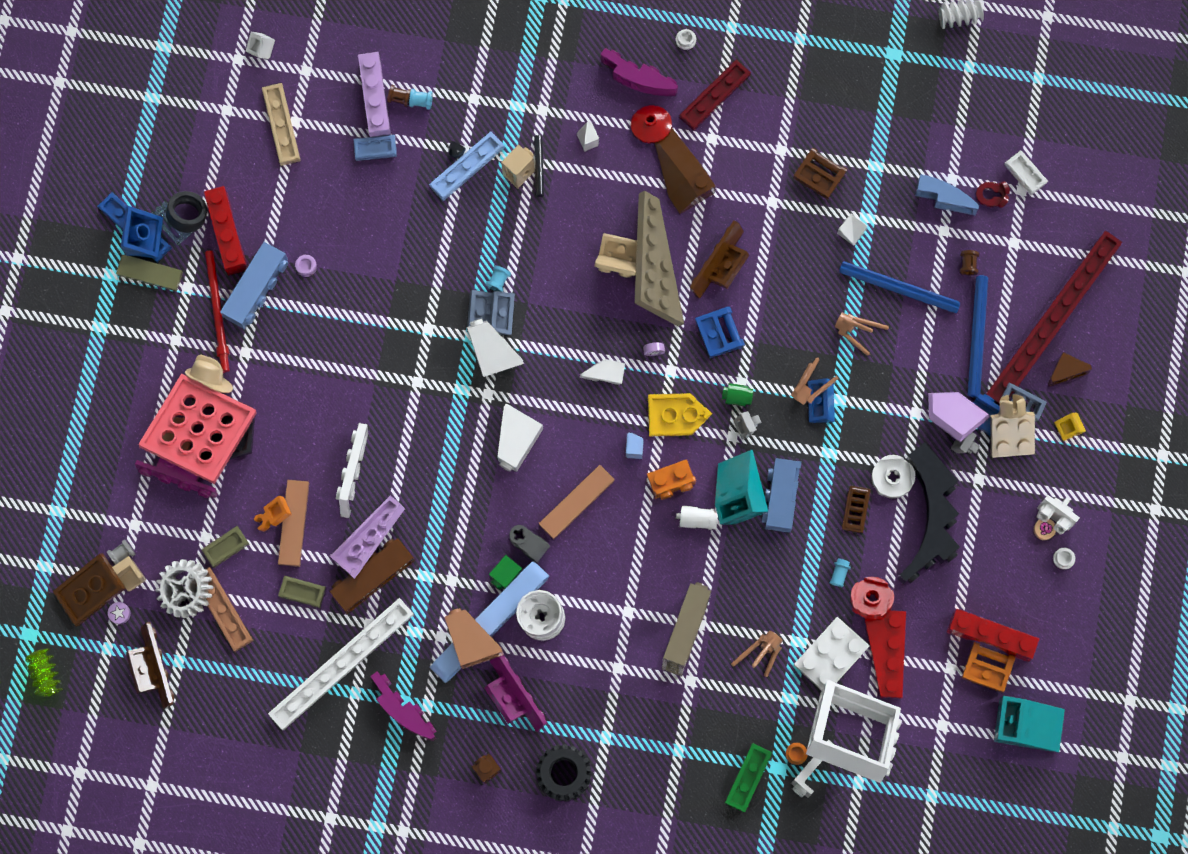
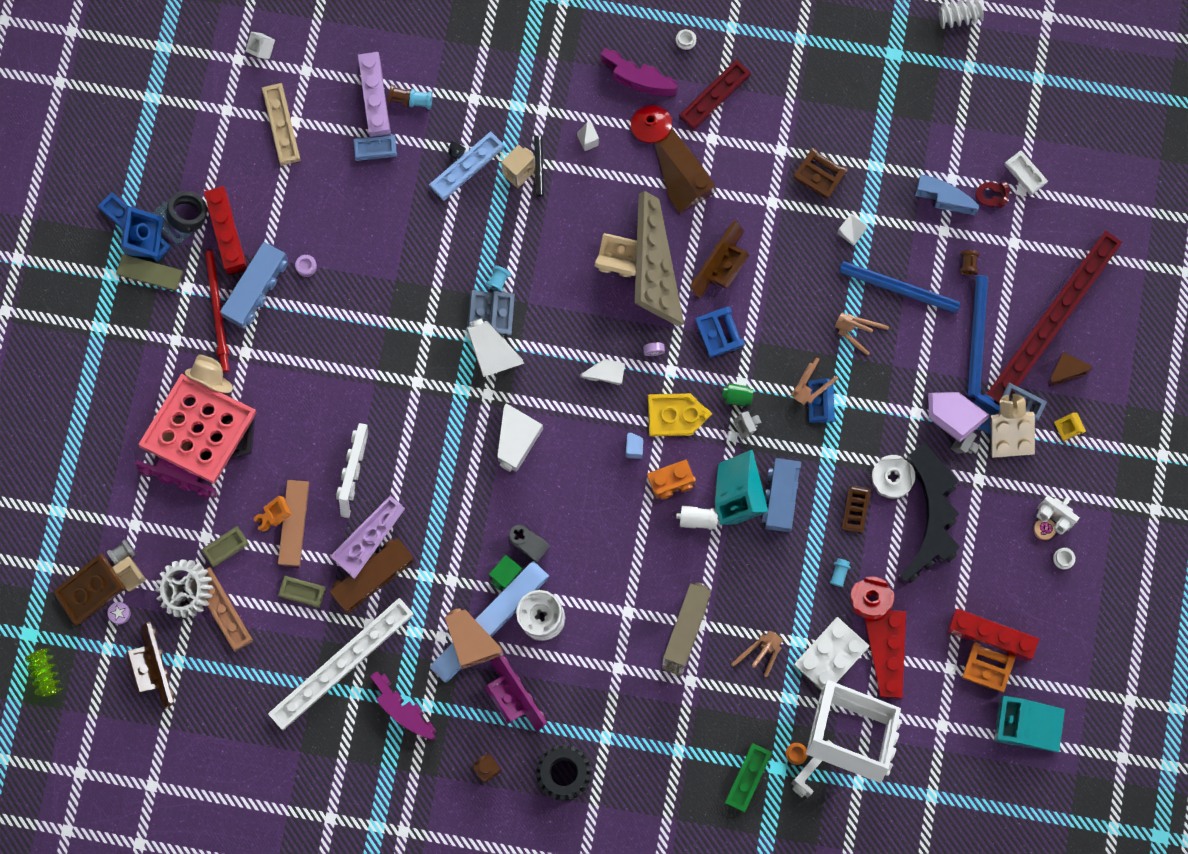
nougat tile [539,465,615,540] -> none

